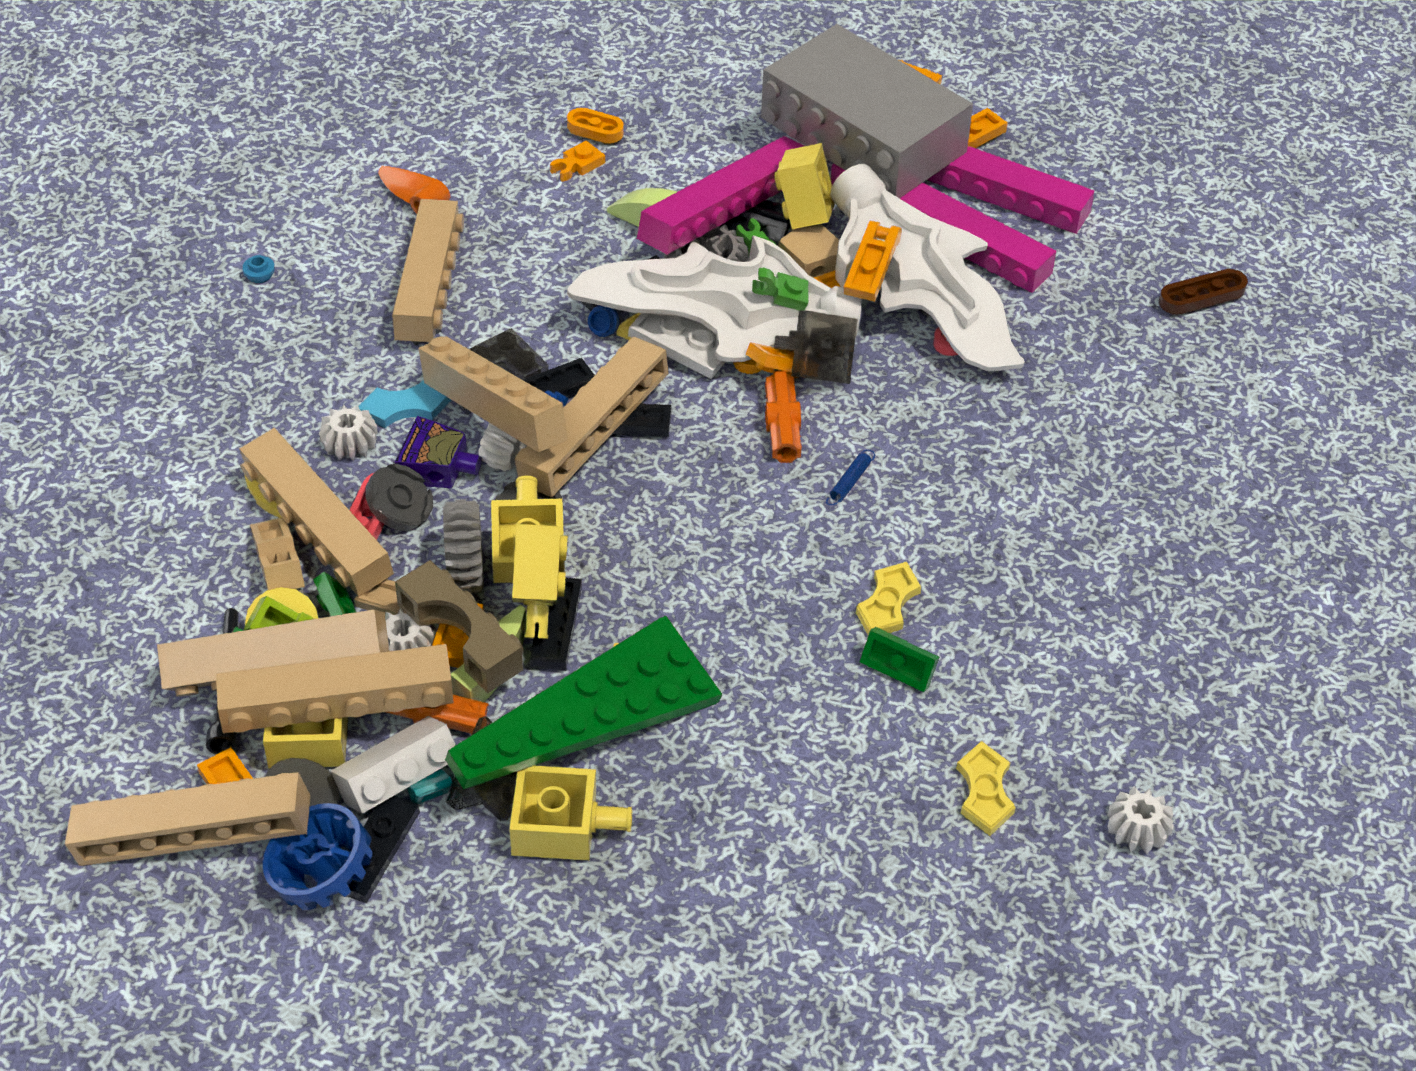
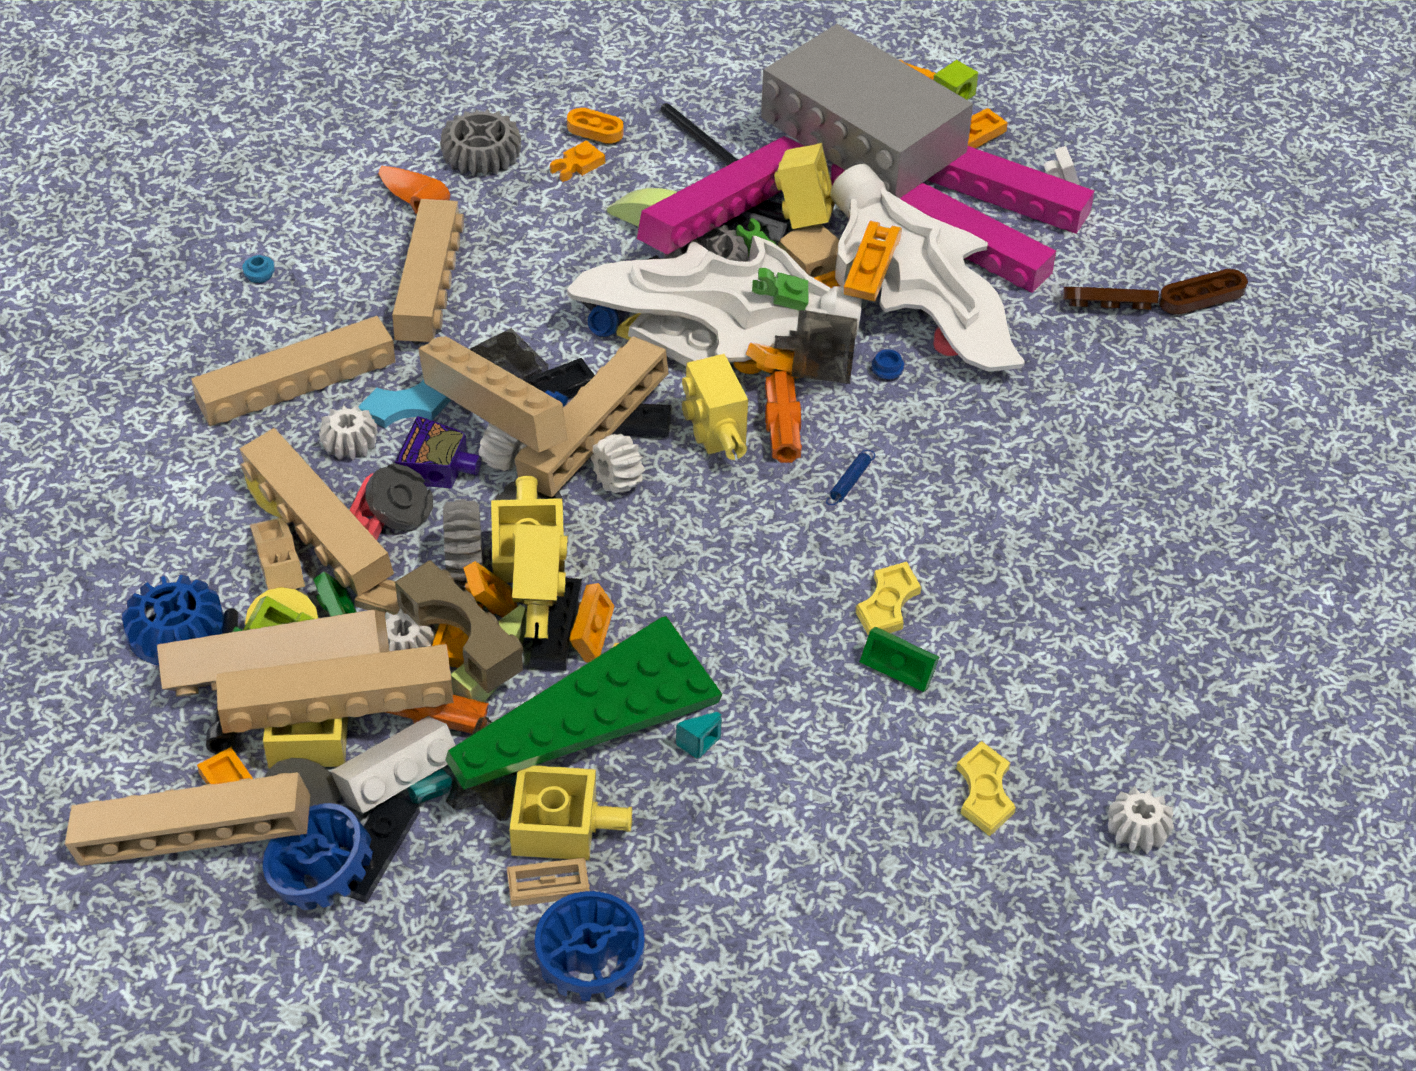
none -> blue gear [122,575,224,666]
none -> tan brick [191,316,395,426]
none -> light grey gear [440,109,521,177]
none -> light orange plate [463,561,517,618]
none -> tan tile [507,858,590,907]
none -> blue gear [535,891,645,1001]
none -> light orange plate [570,583,615,662]
none -> white gear [591,434,645,493]
none -> black piece [661,103,739,166]
none -> teal slope [676,712,722,759]
none -> light yellow brick [682,354,748,460]
none -> blue plate [871,349,904,379]
none -> lime brick [933,59,979,100]
none -> white tile [1044,146,1079,185]
none -> reddish brown plate [1063,287,1159,310]

